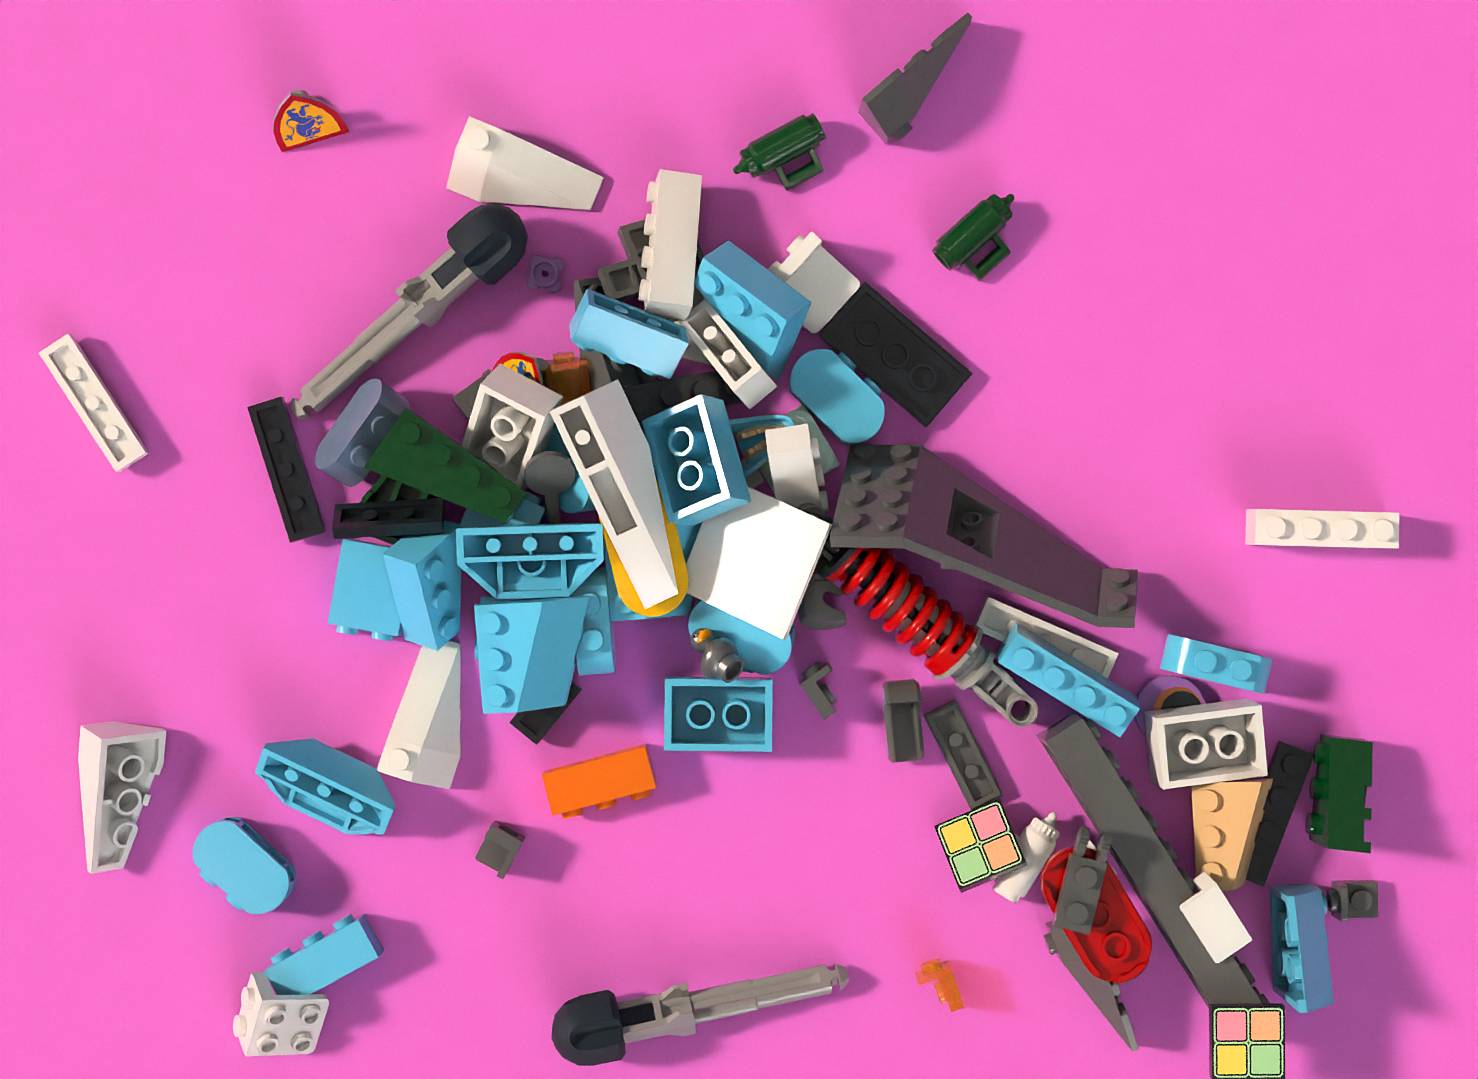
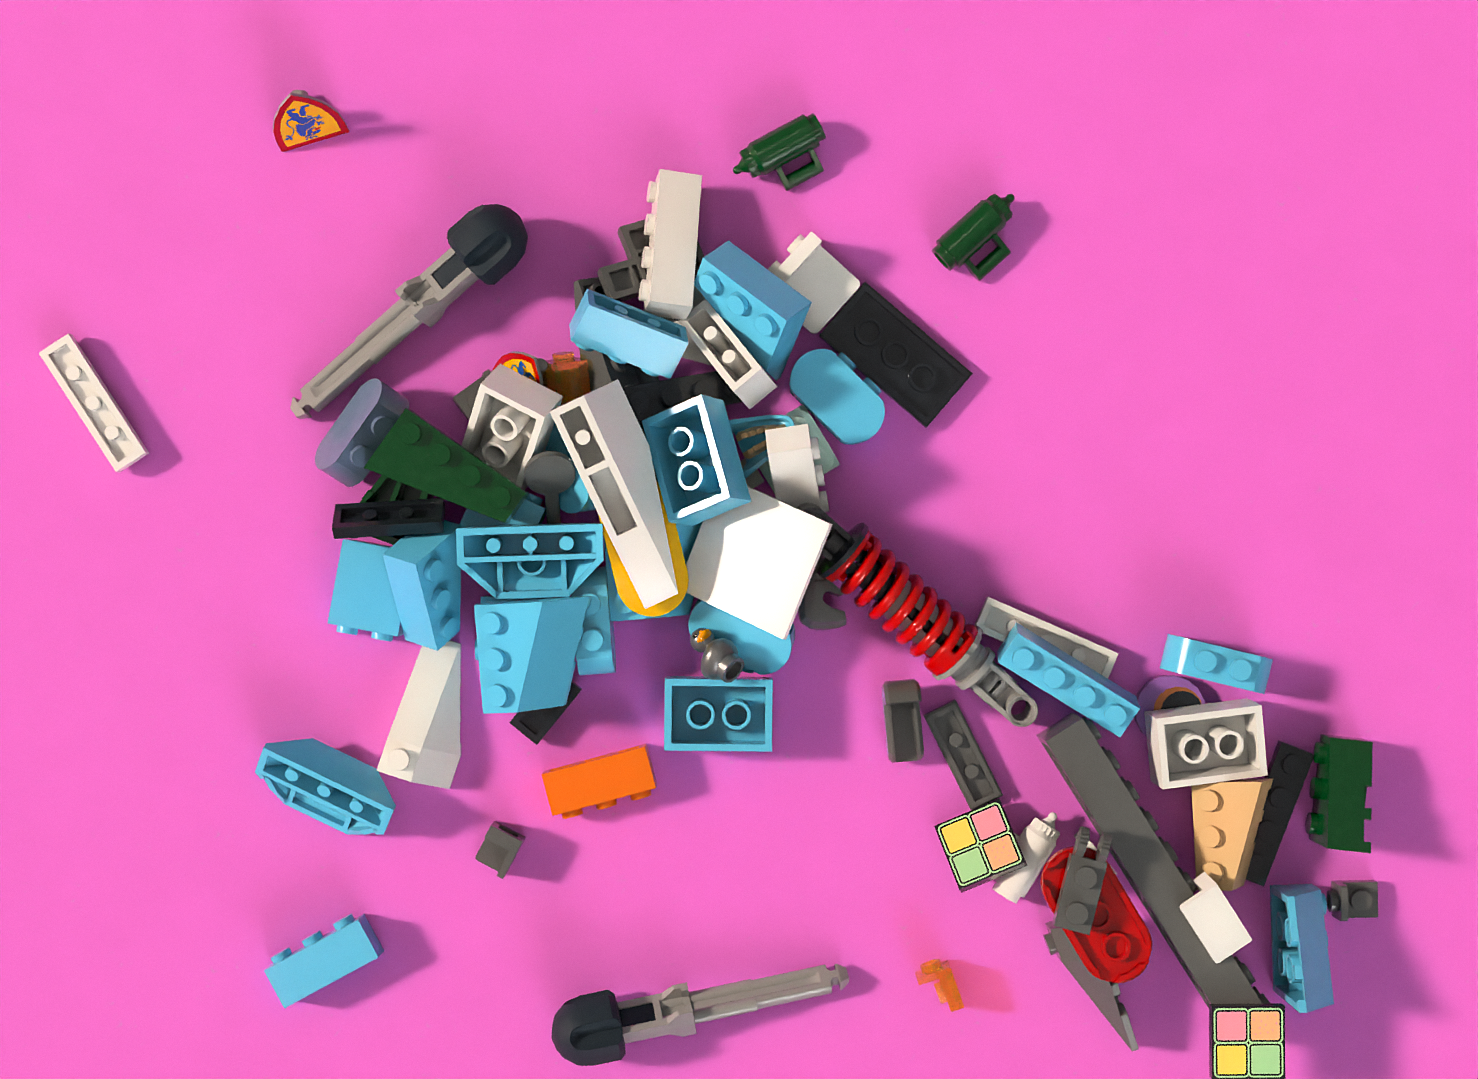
white wedge [78,721,166,874] -> none
medium azure brick [193,817,296,914] -> none
white bracket [233,972,329,1056] -> none
black plate [247,397,326,543] -> none
white wedge [446,116,604,211] -> none
medium lavender plate [526,255,564,293] -> none
dark grey bracket [799,661,837,720] -> none
wing [830,443,1138,628] -> none
dark grey wedge [858,13,973,144] -> none
white brick [1245,509,1399,549] -> none

